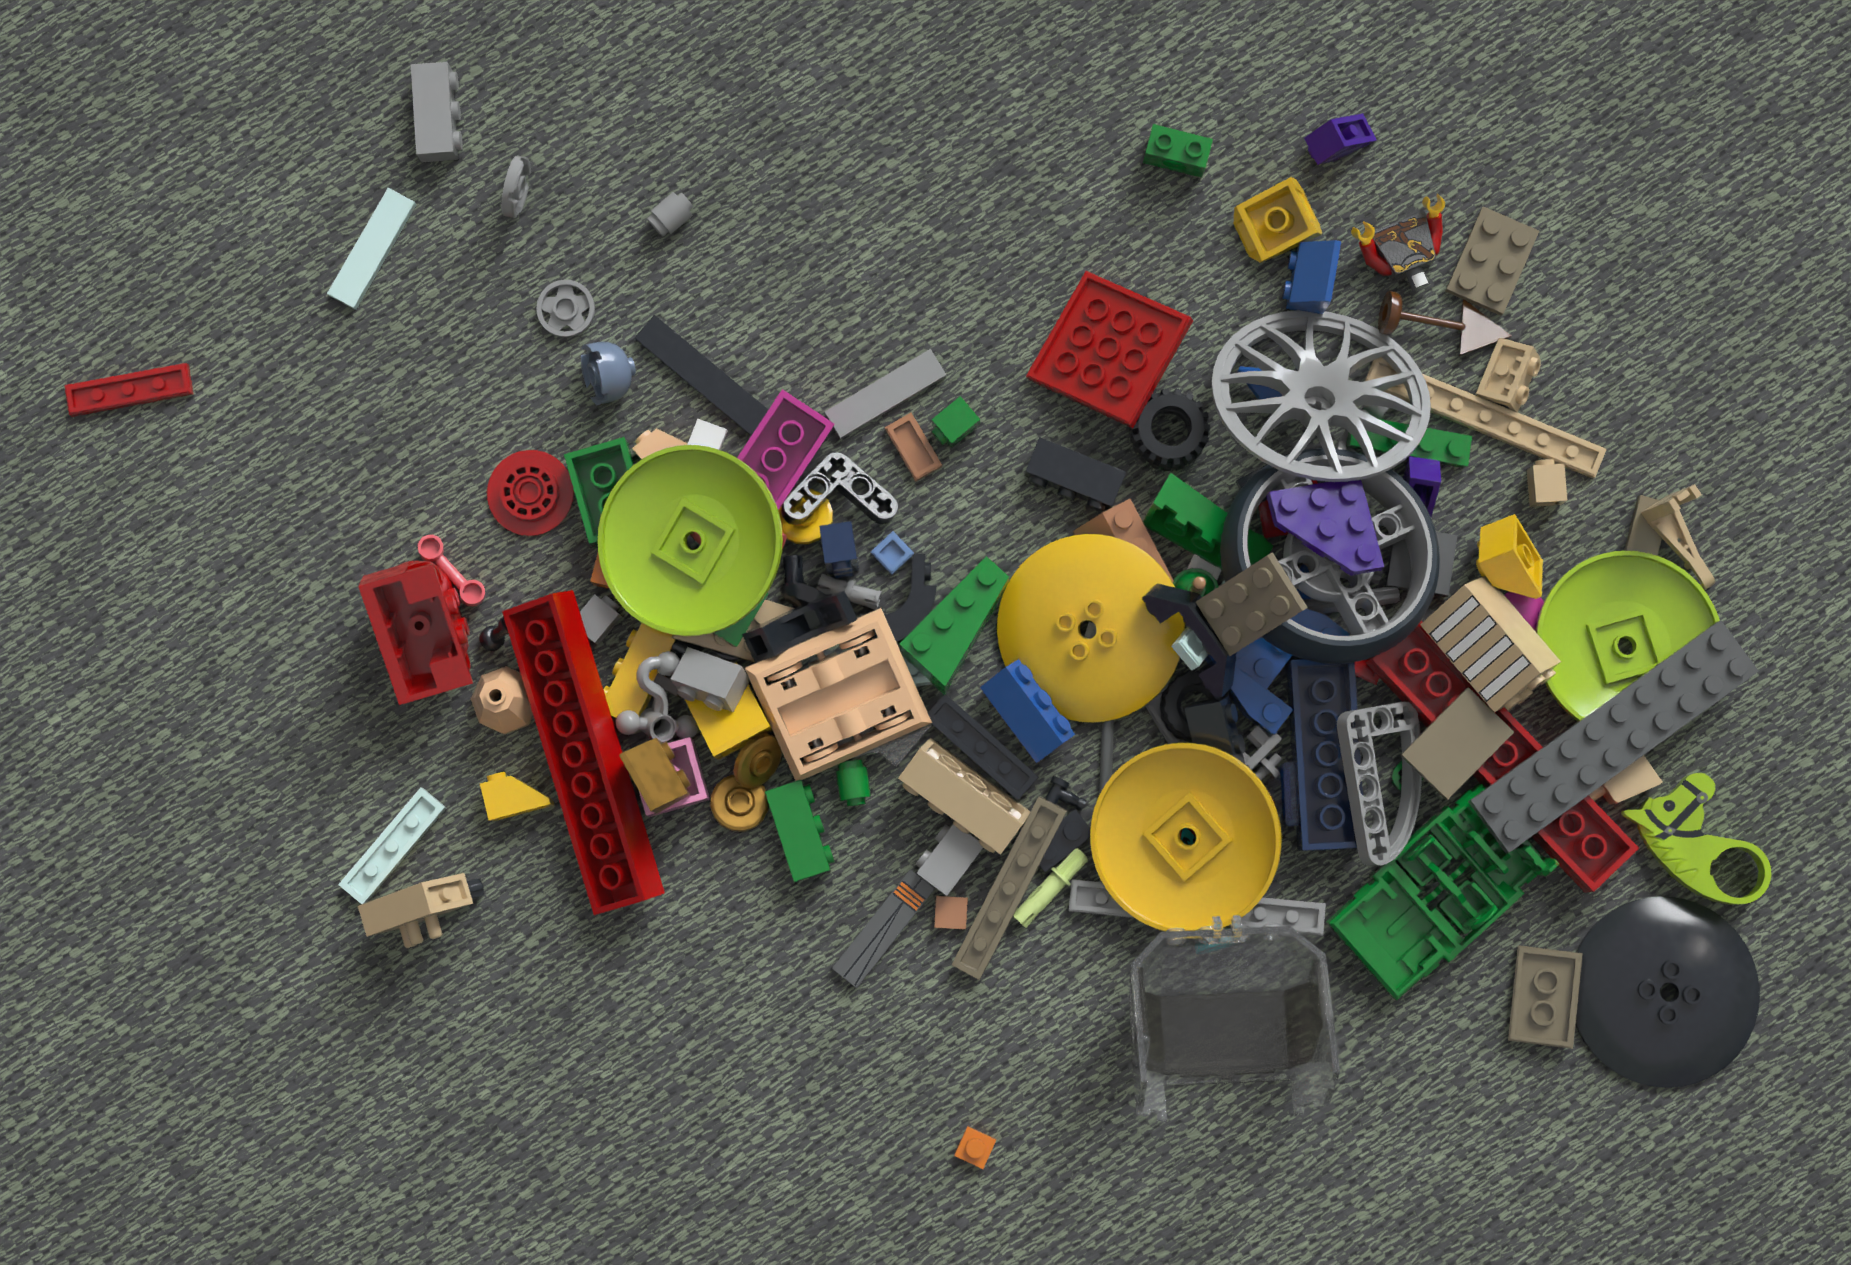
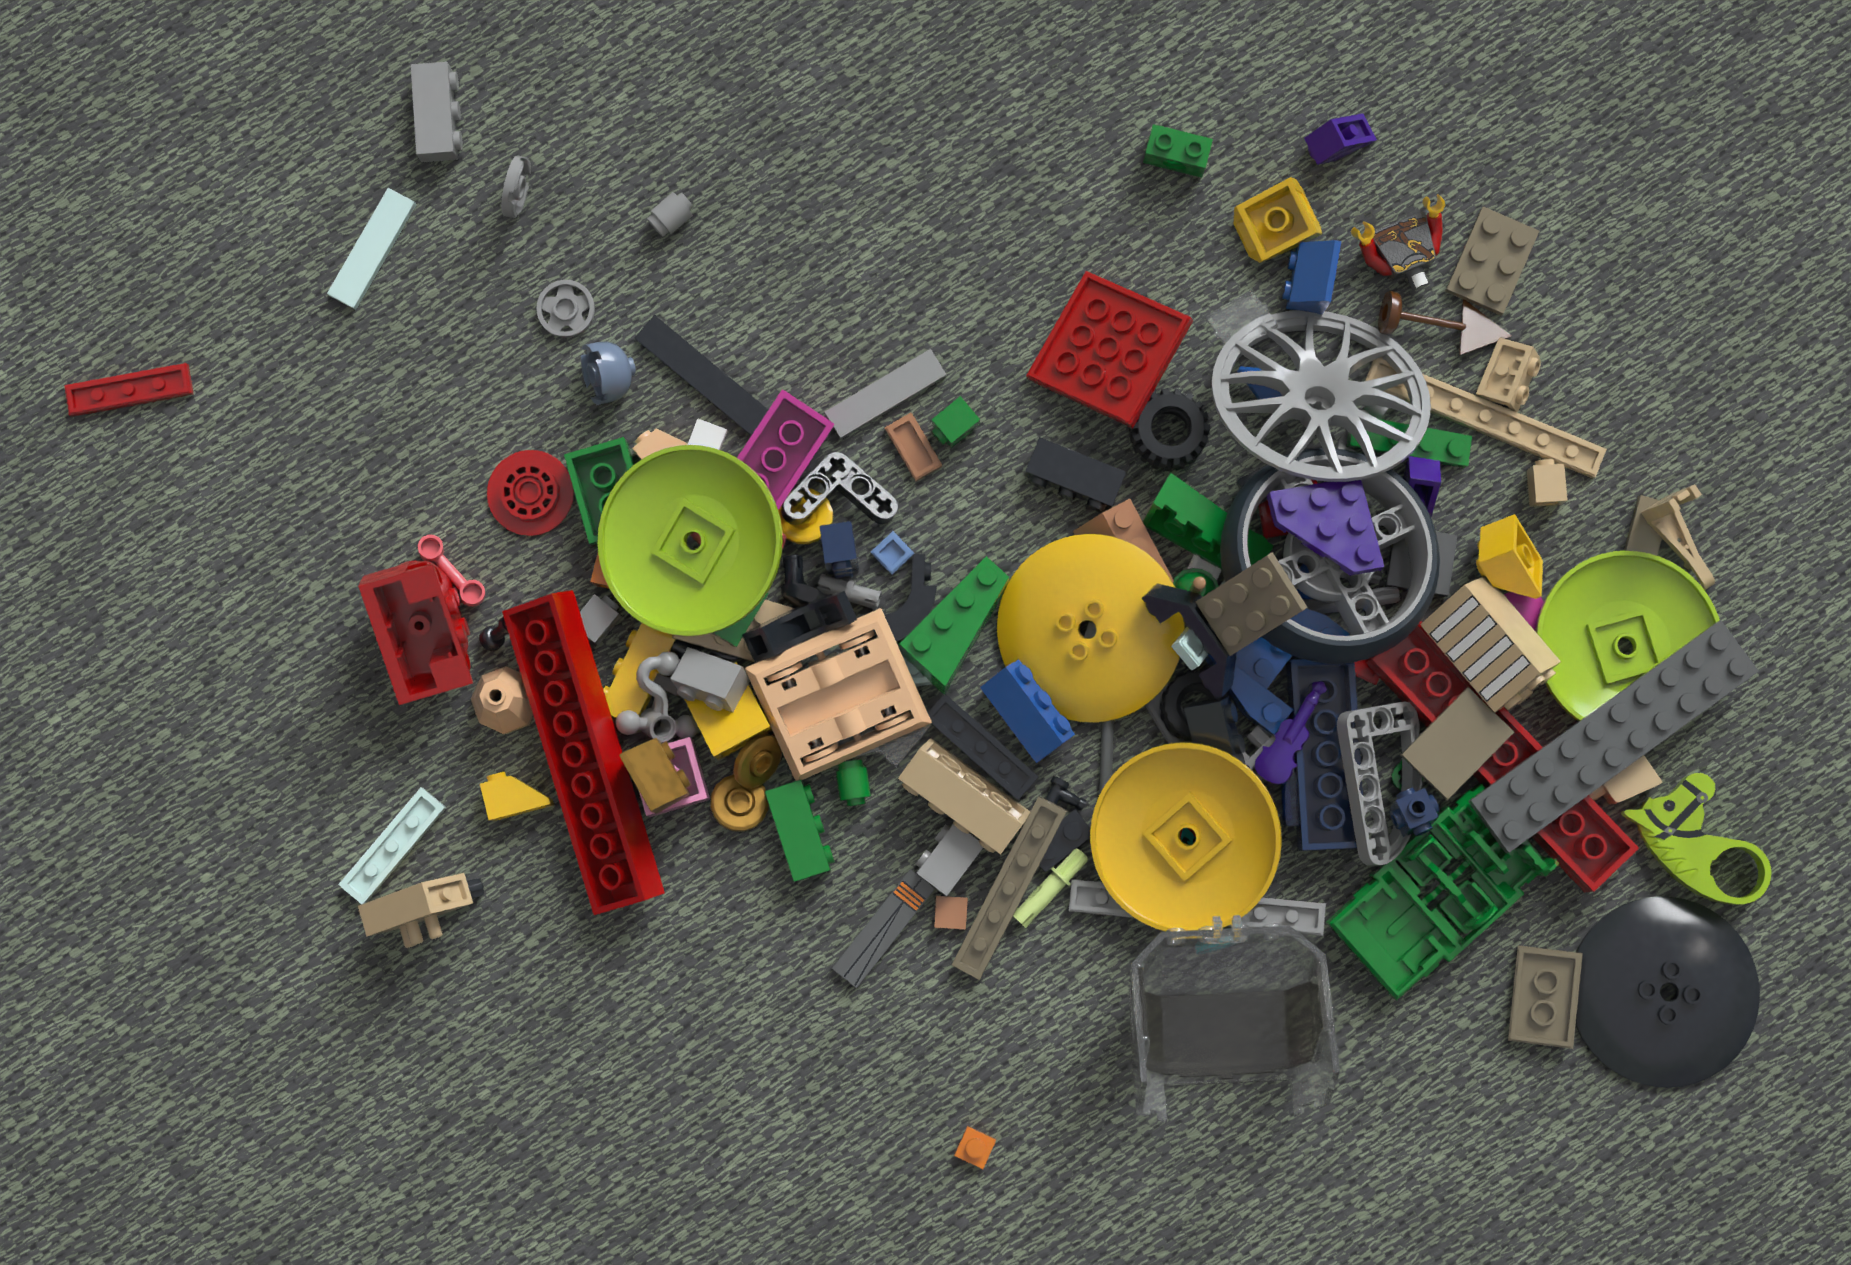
none -> clear piece [1205,290,1278,344]
none -> dark purple piece [1254,681,1327,784]
none -> dark blue brick [1390,788,1439,837]

